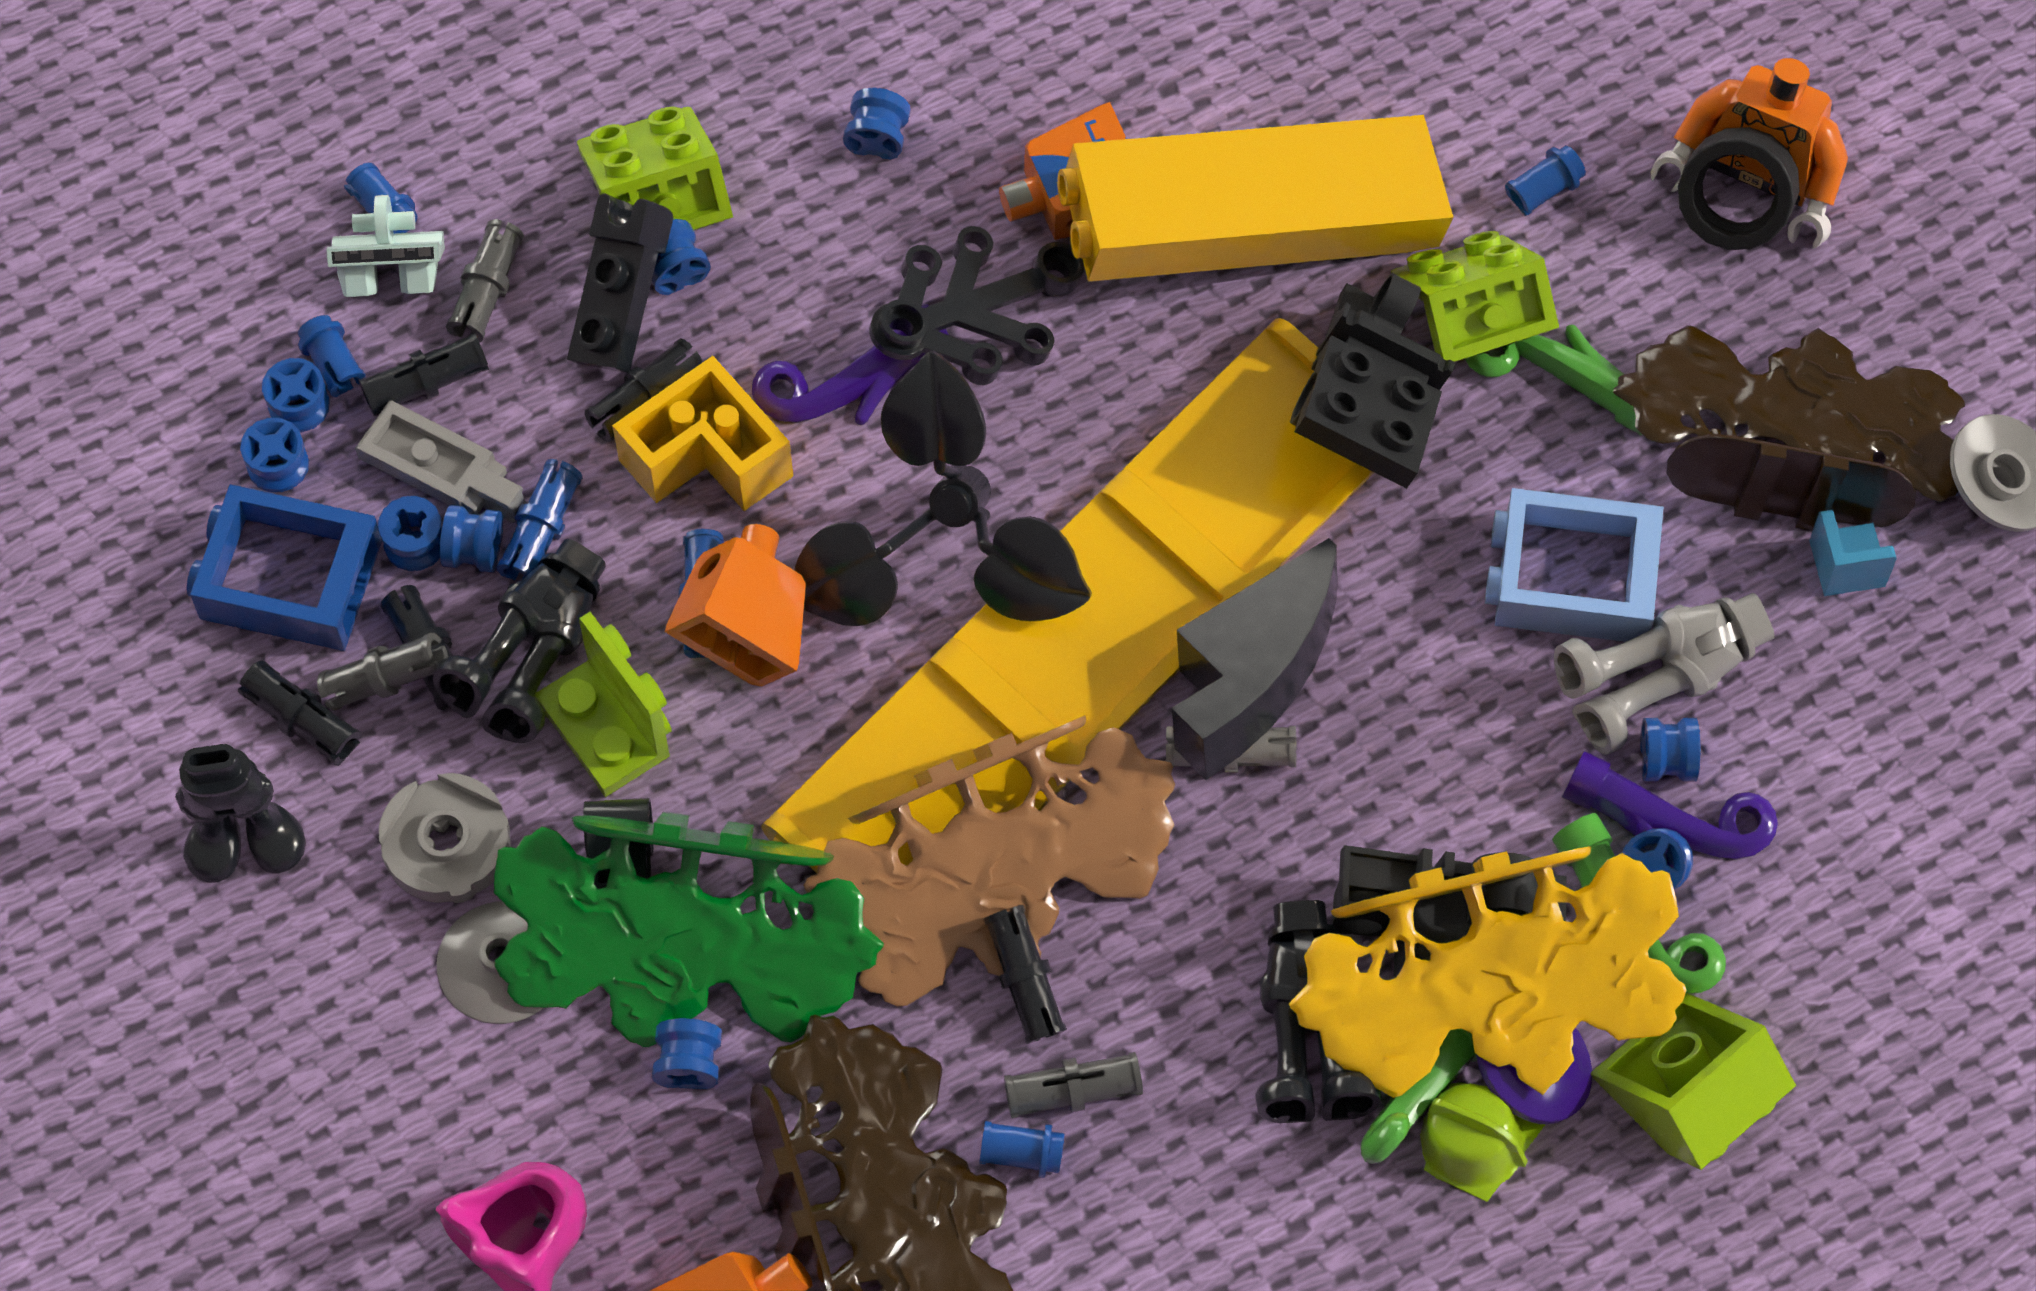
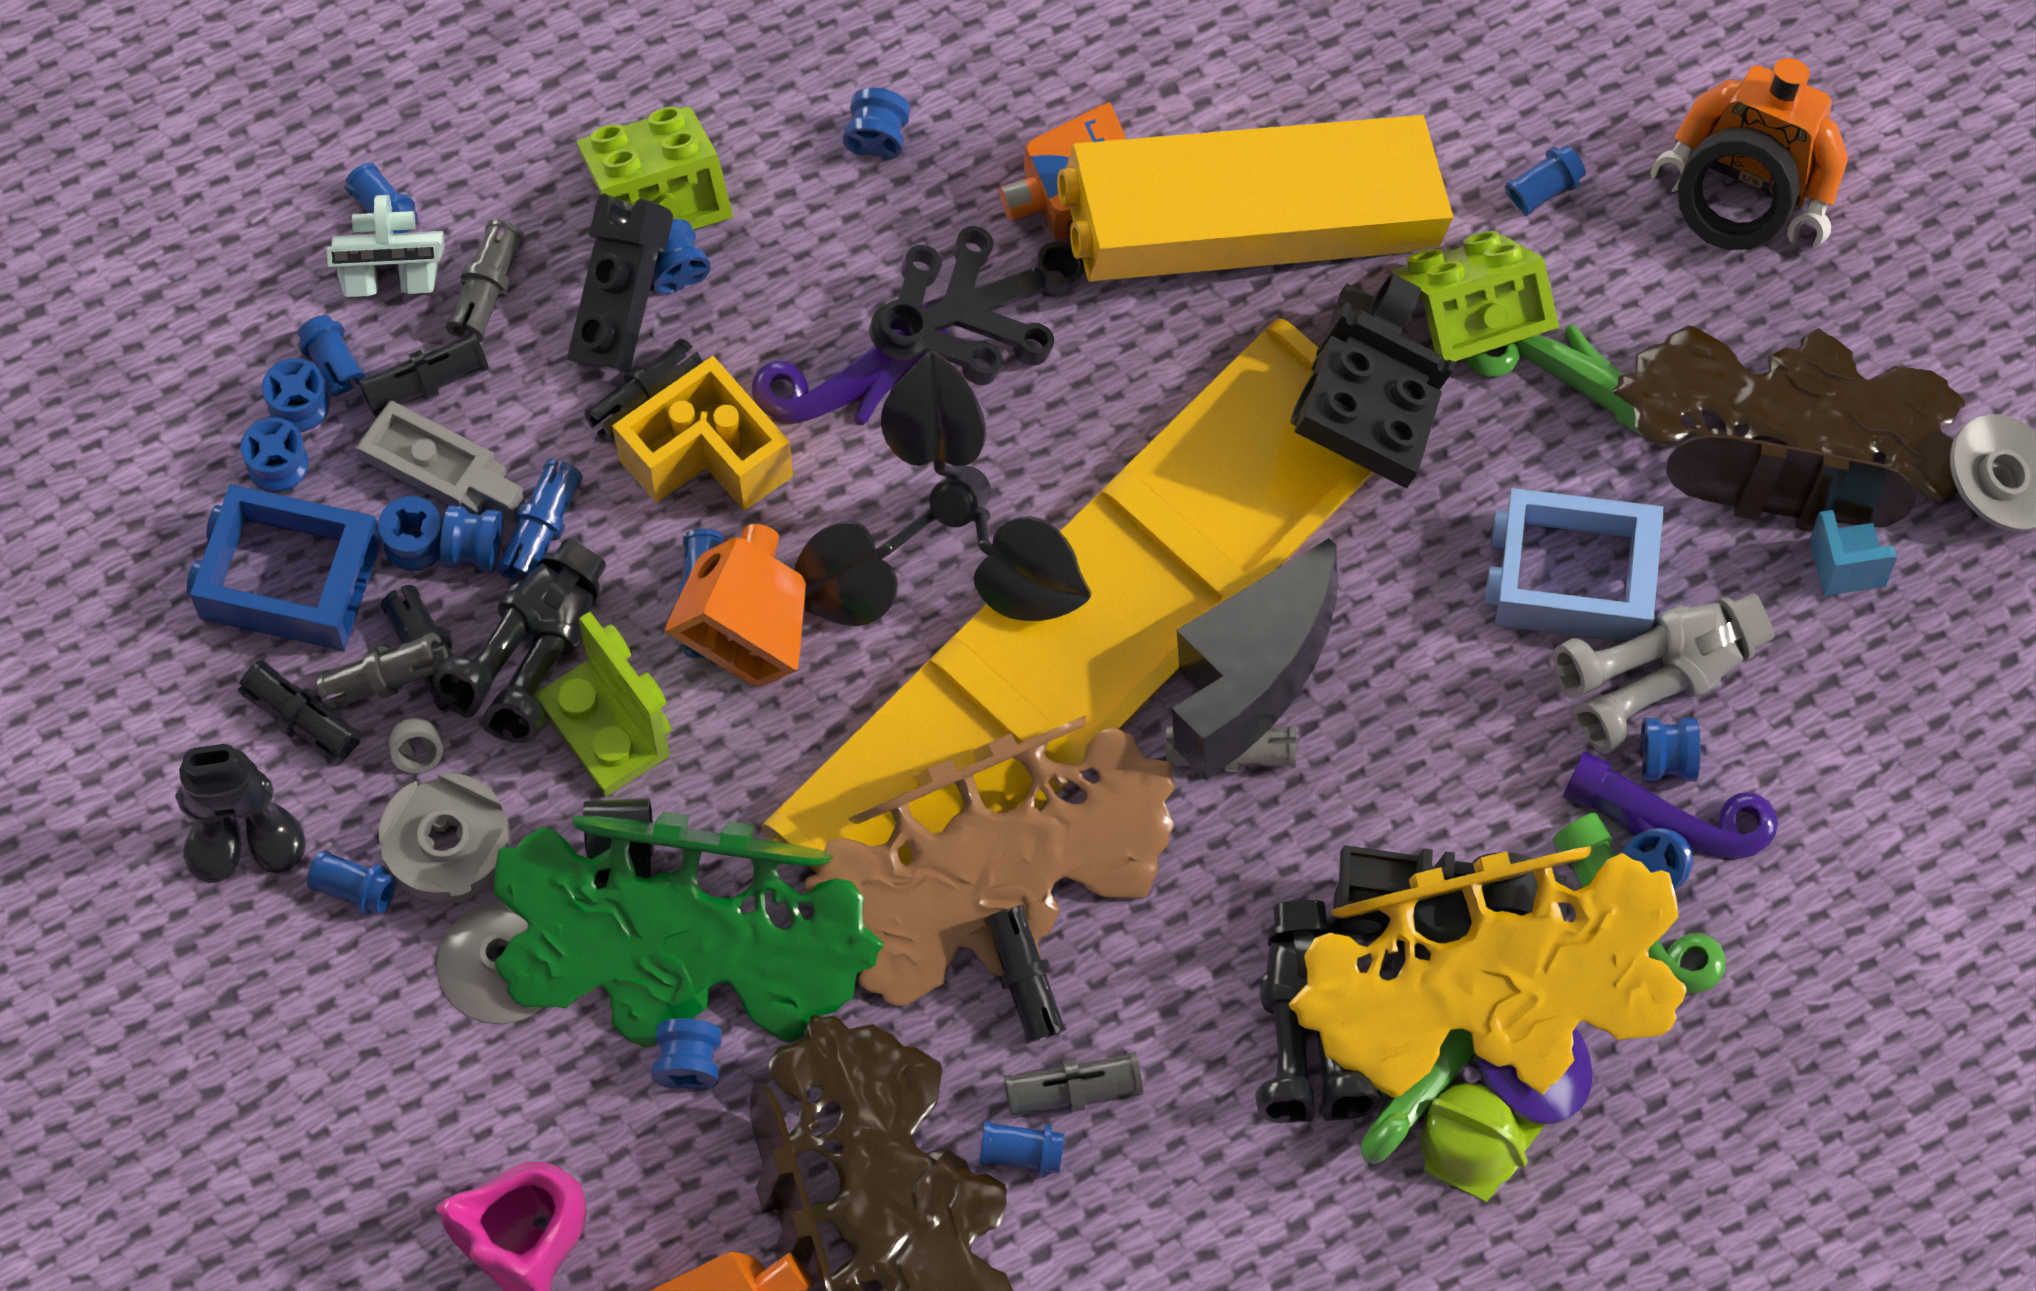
lime slope [1591,993,1796,1170] -> none
none -> blue pin [307,850,396,915]
none -> light grey hinge [389,716,443,774]

